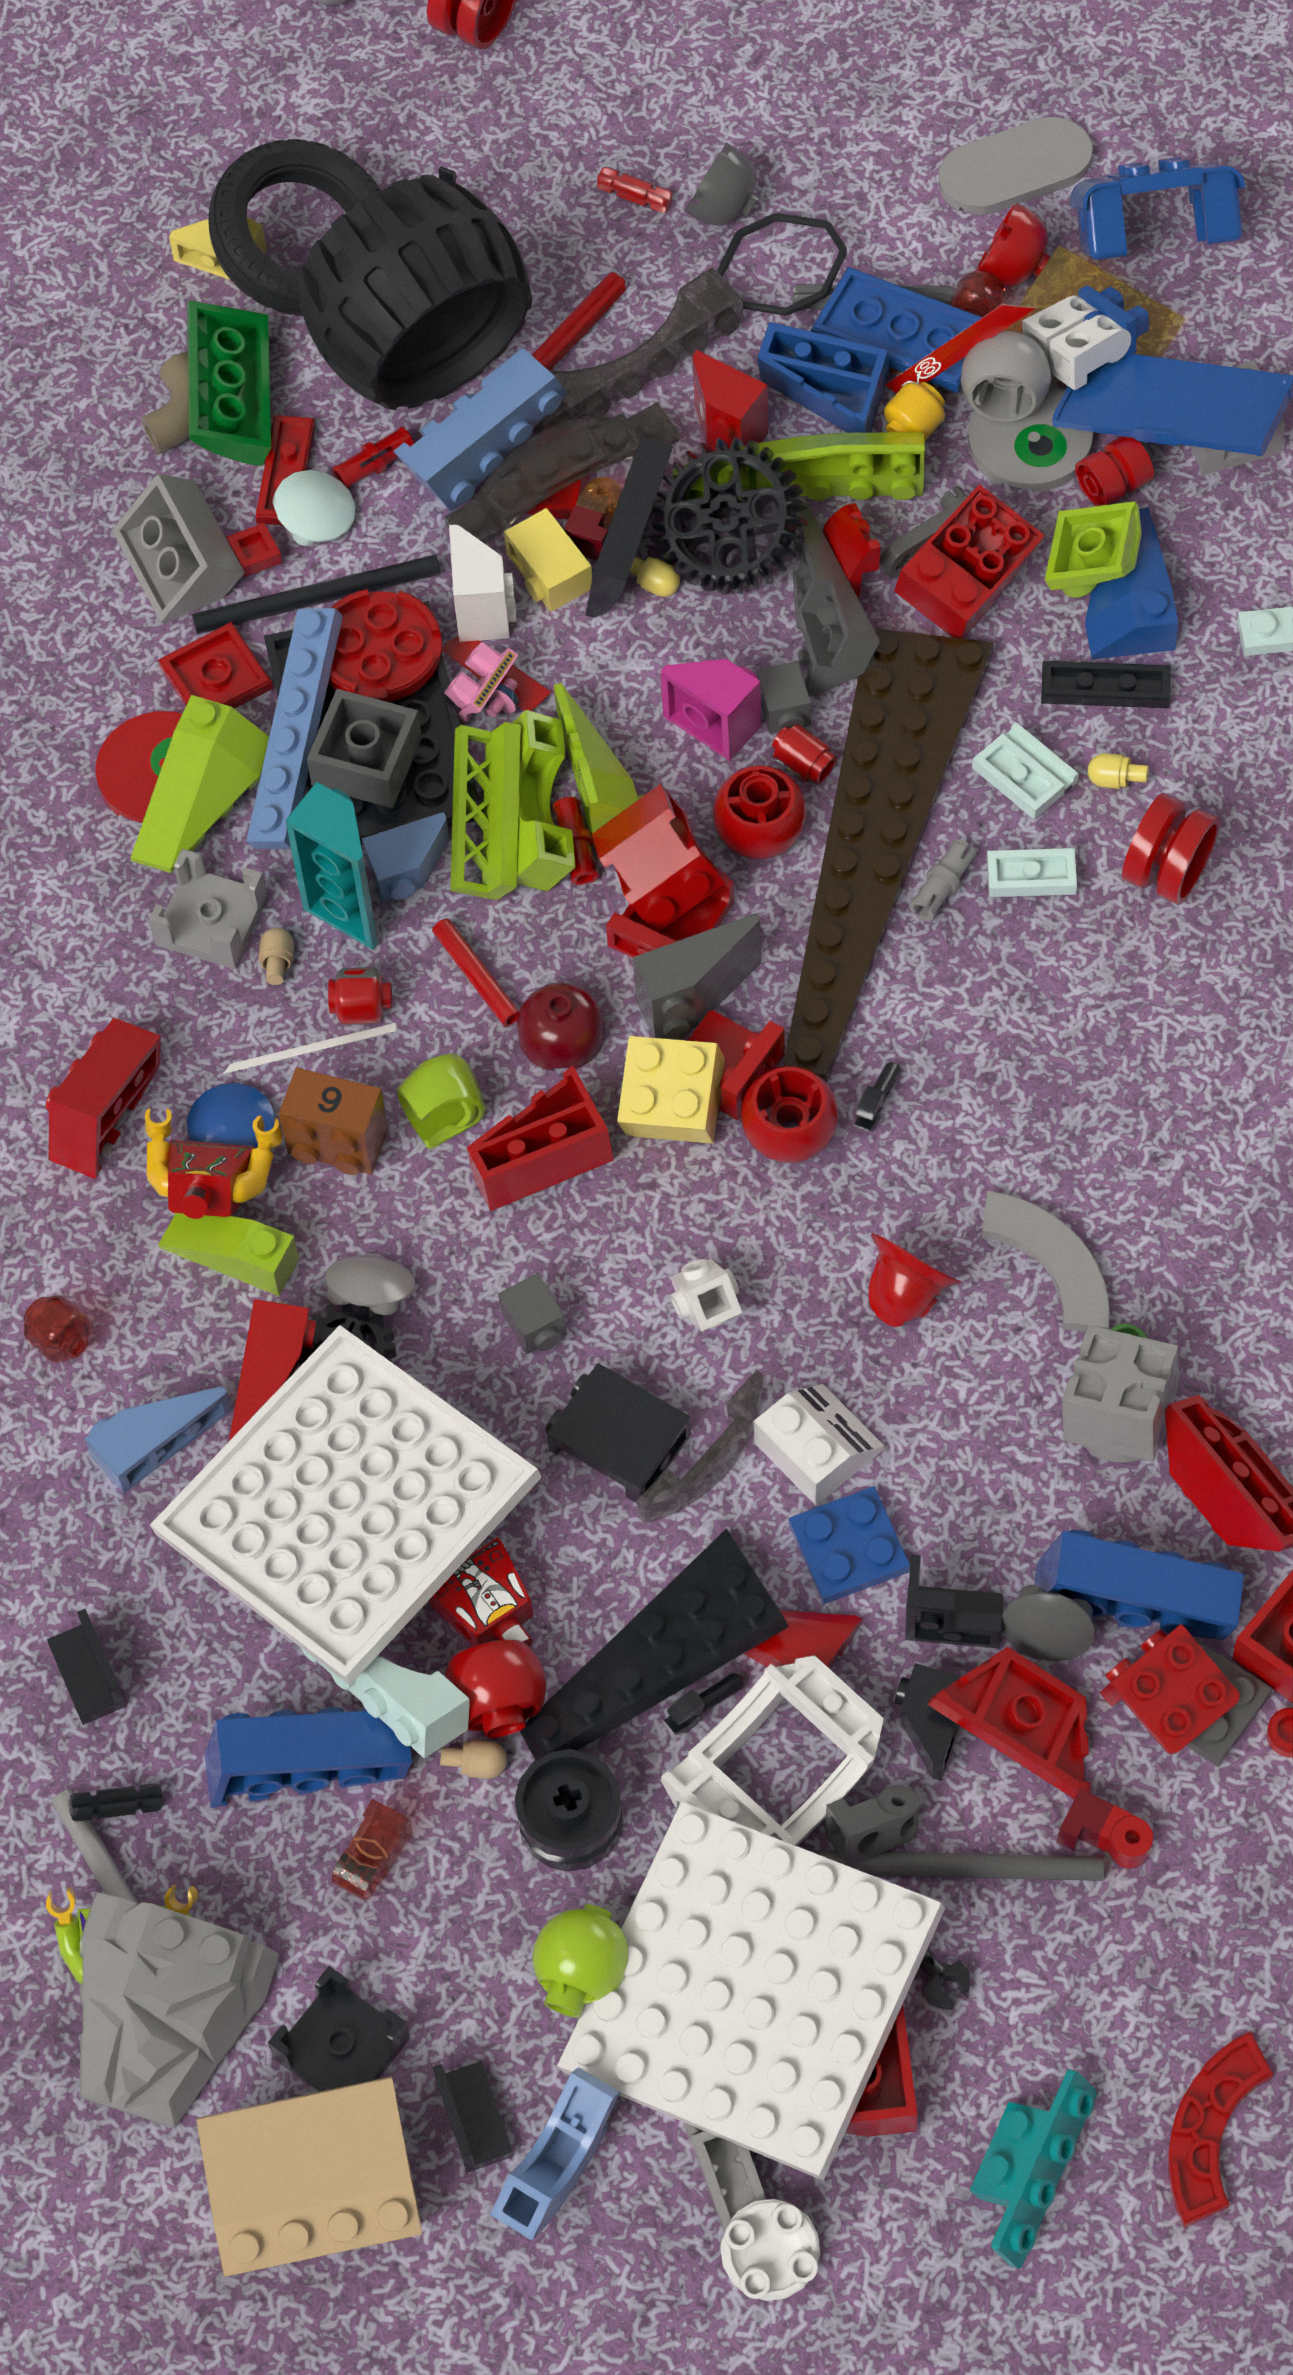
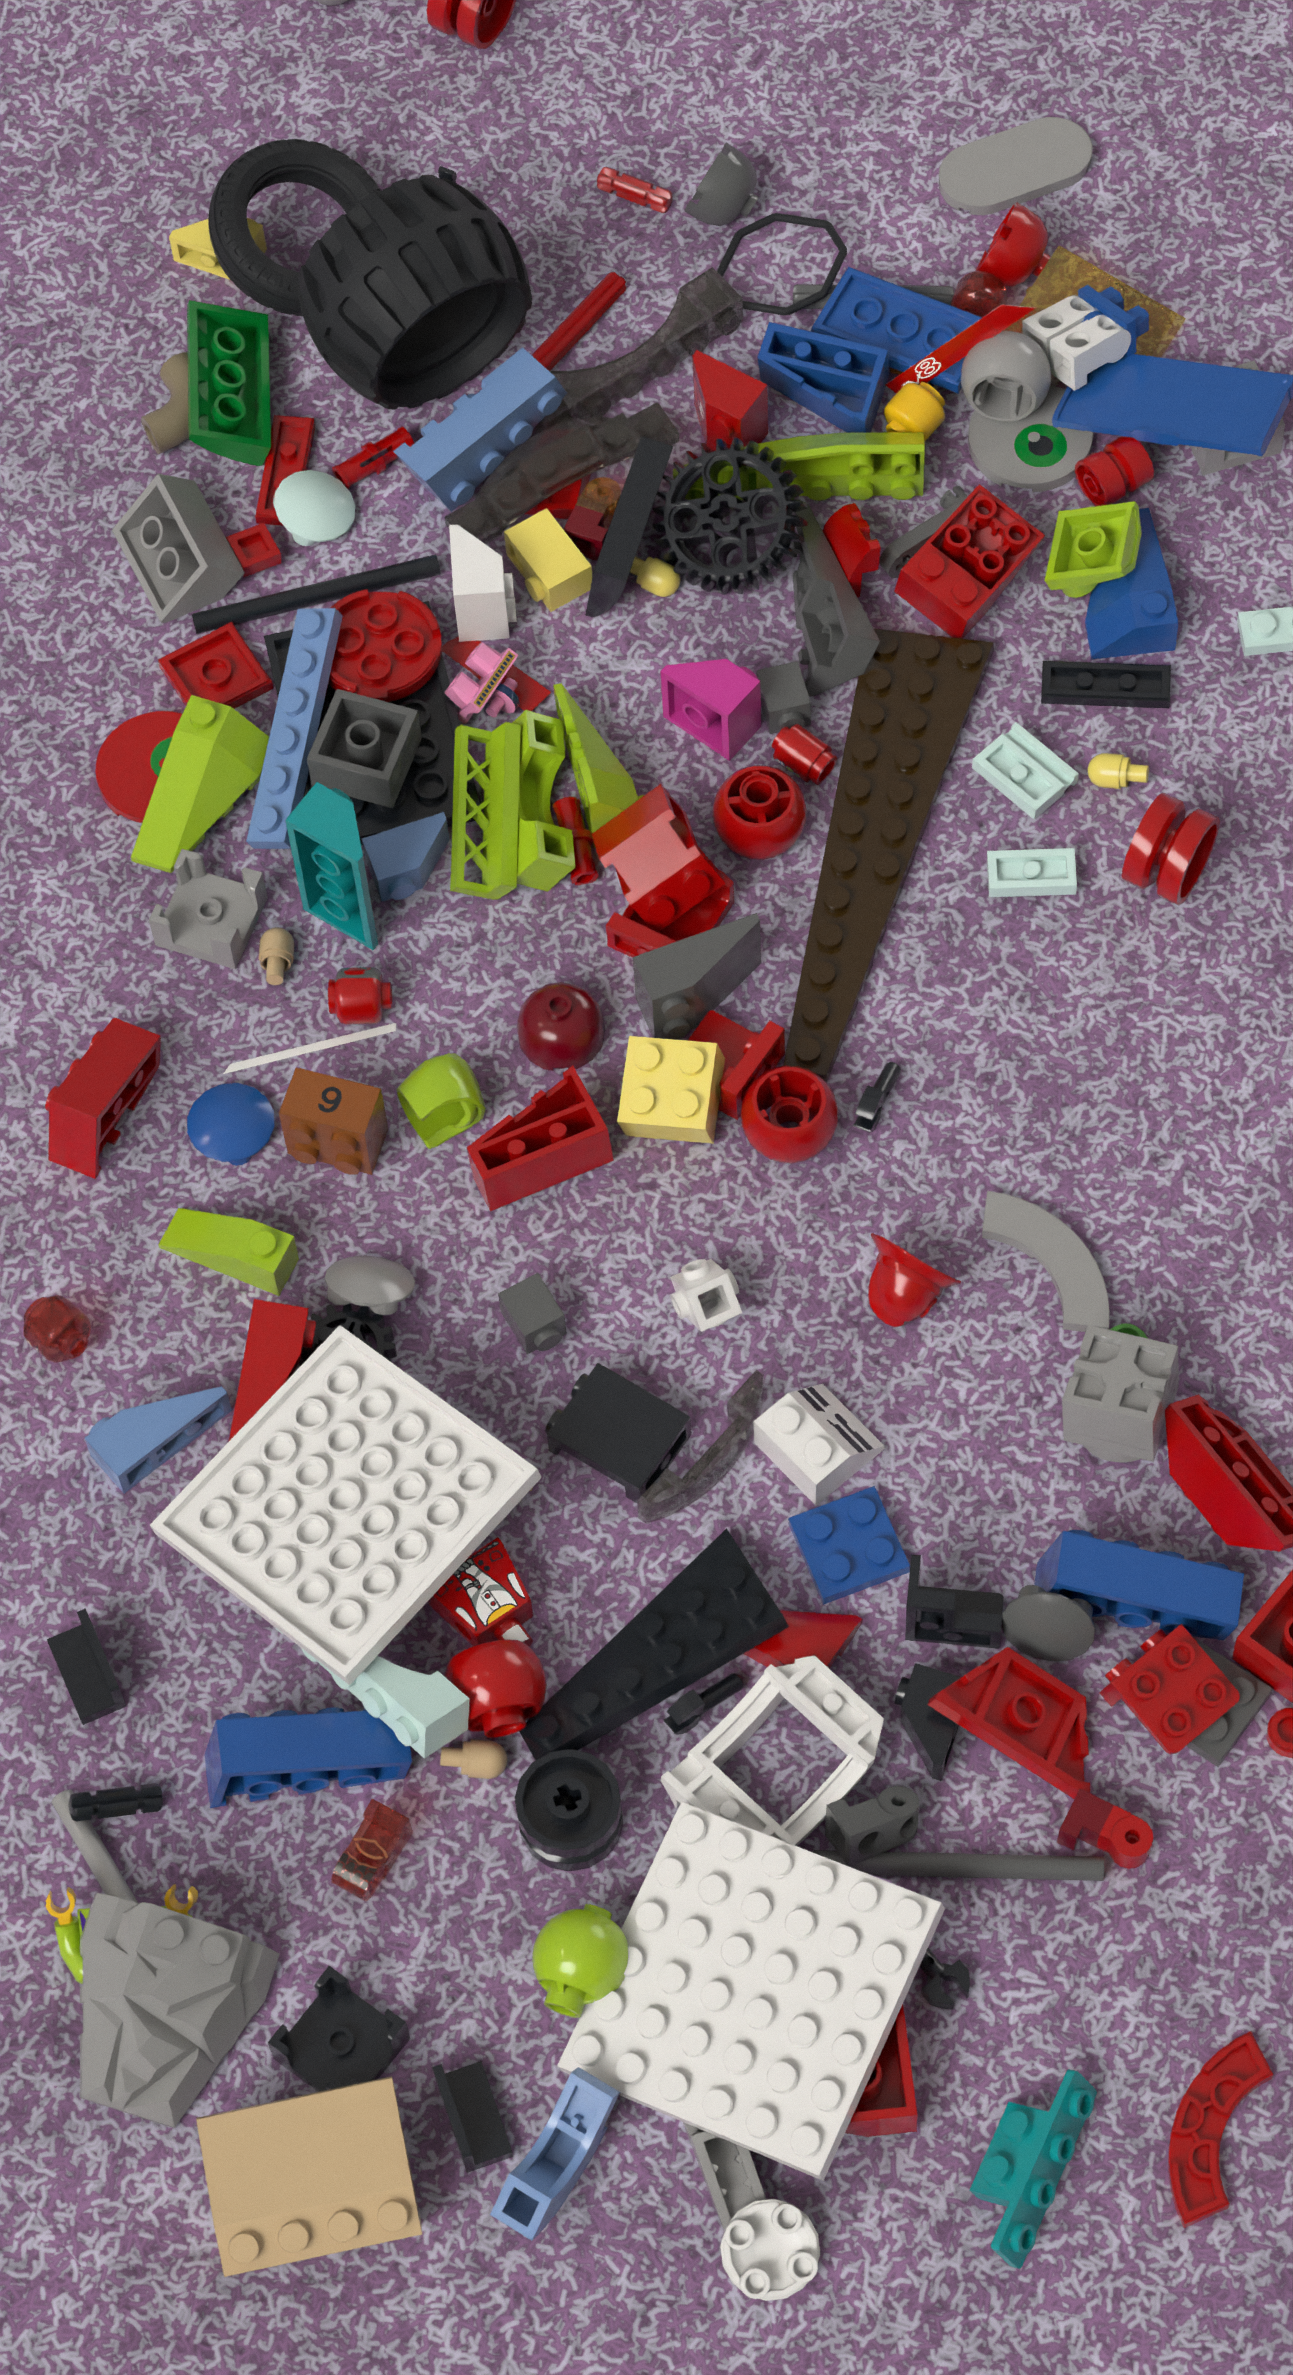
torso [145,1108,283,1219] -> none
red piece [432,918,520,1027] -> none
light grey pin [909,839,976,921] -> none
blue container [1070,157,1245,260] -> none

